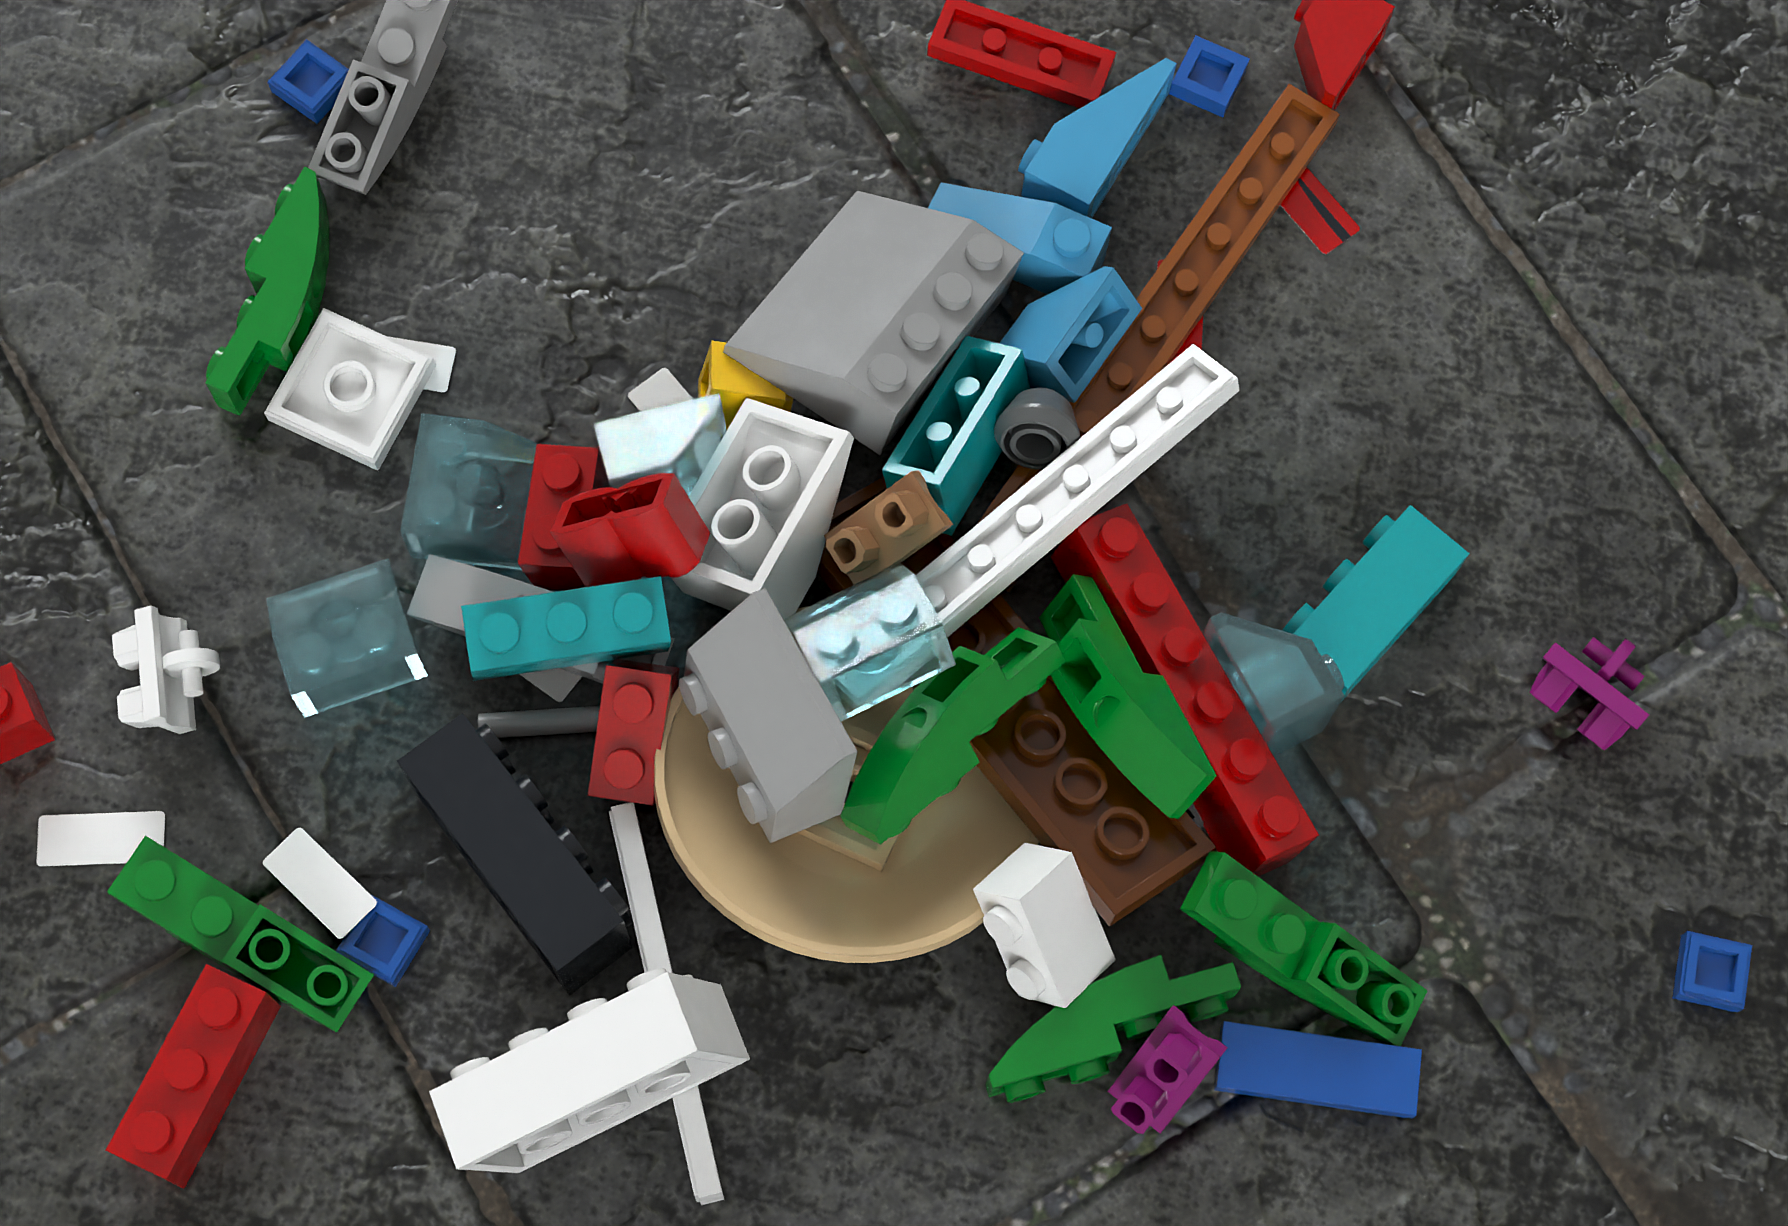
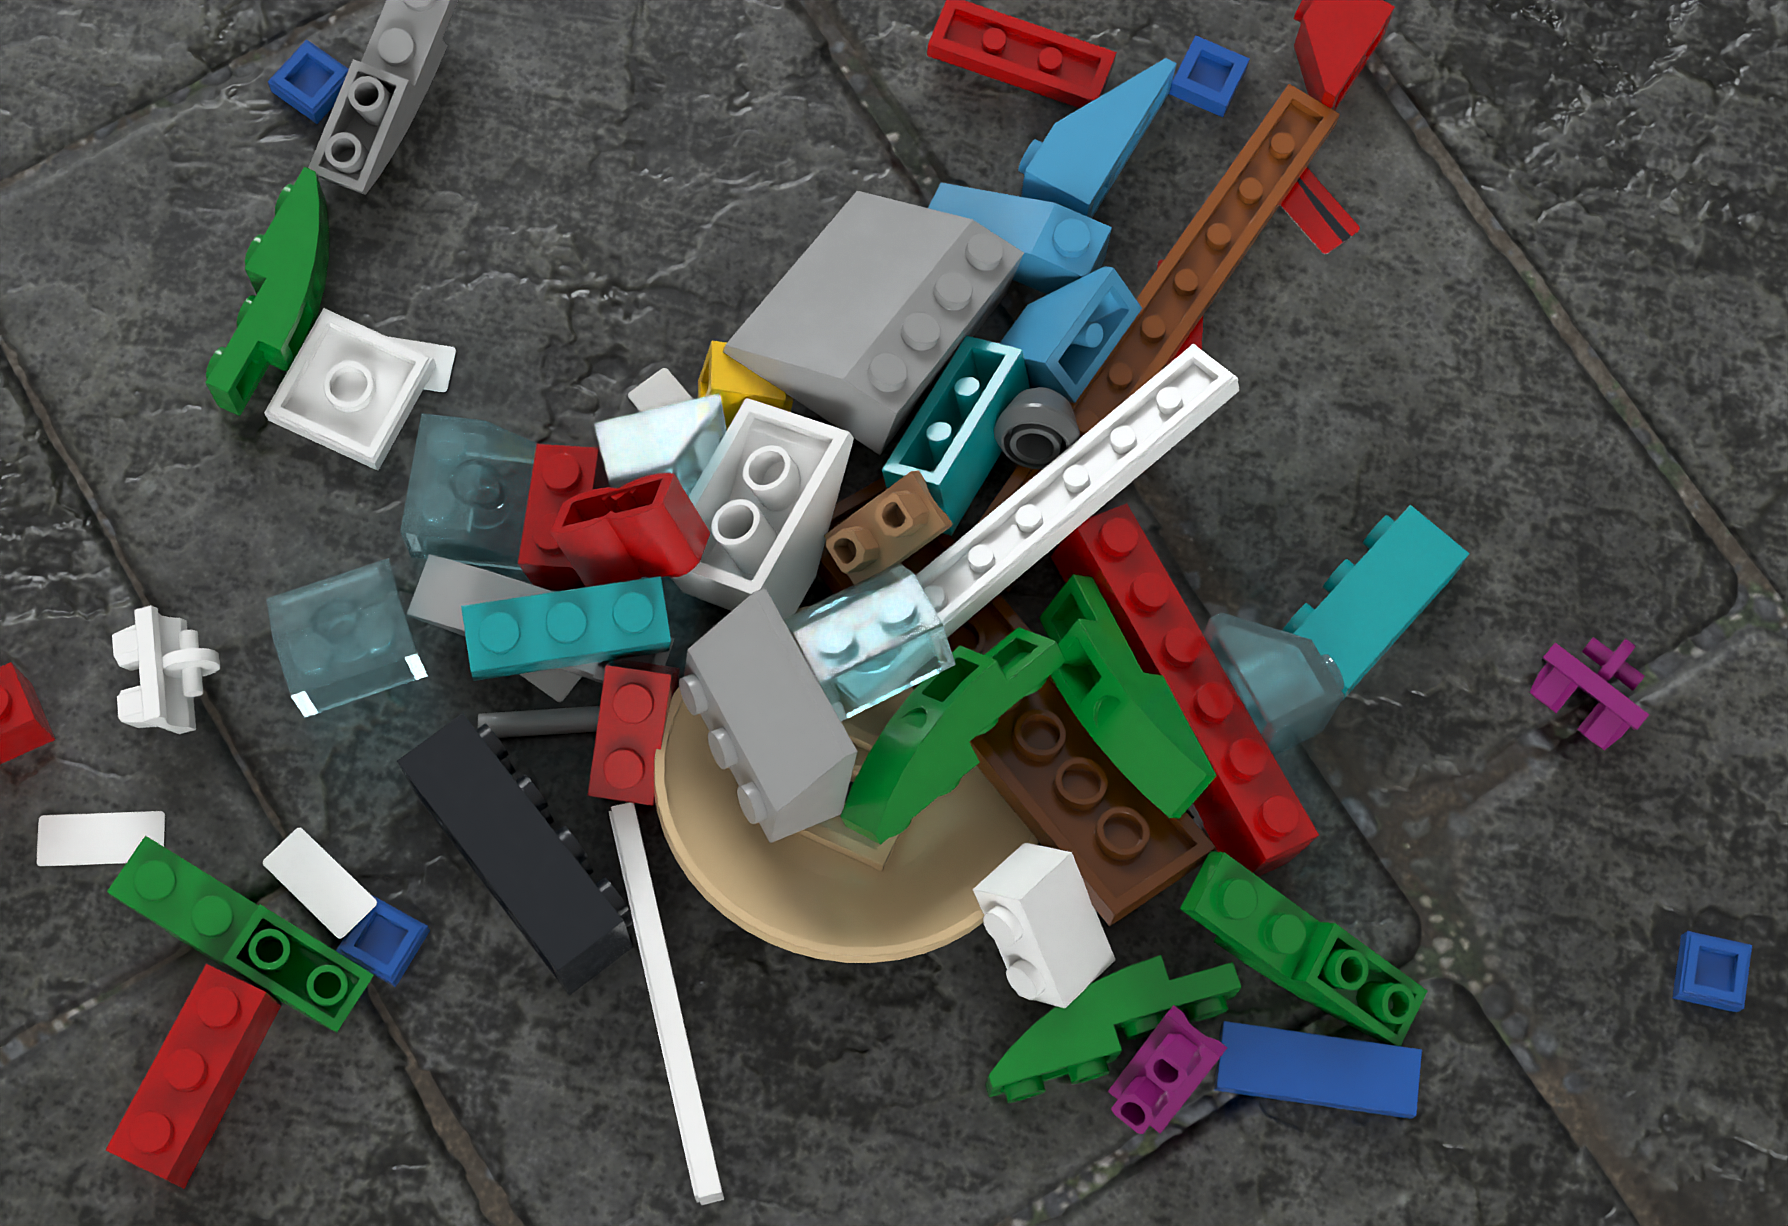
white brick [429,968,750,1173] -> none

